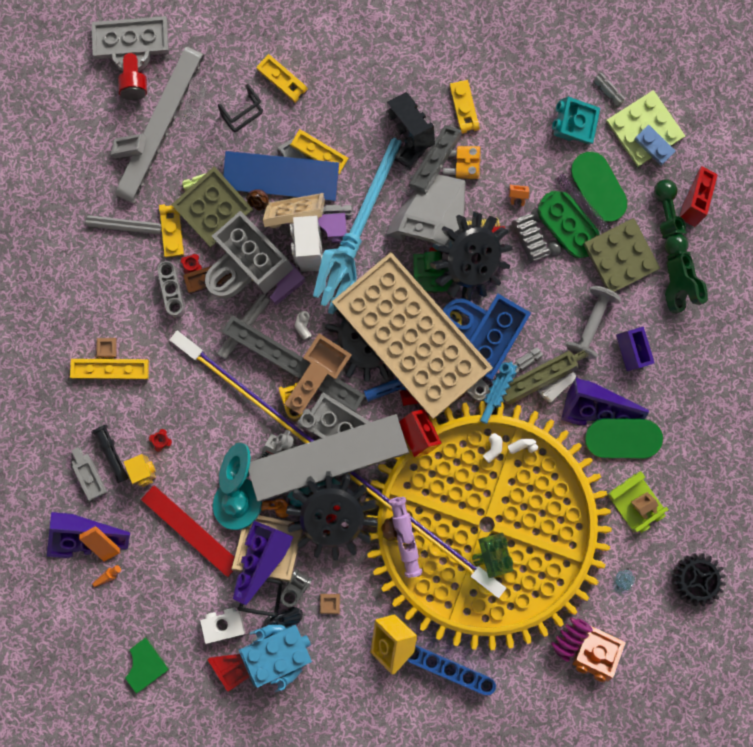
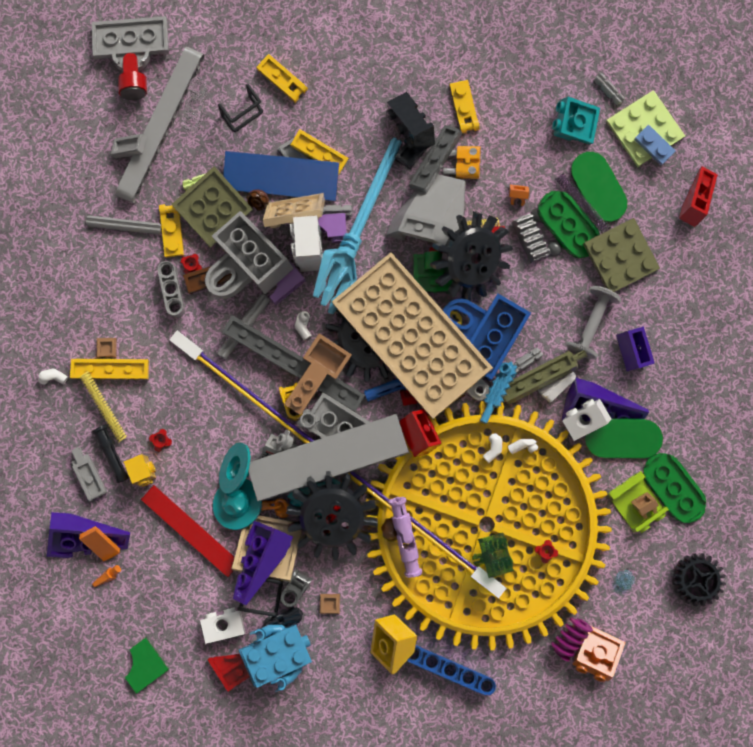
dark green piece [653,179,708,314] -> none
none -> white arm [38,369,68,385]
none -> light yellow piece [80,371,127,443]
none -> red plate [535,540,558,563]
none -> white brick [563,399,611,441]
none -> green tile [643,453,706,523]

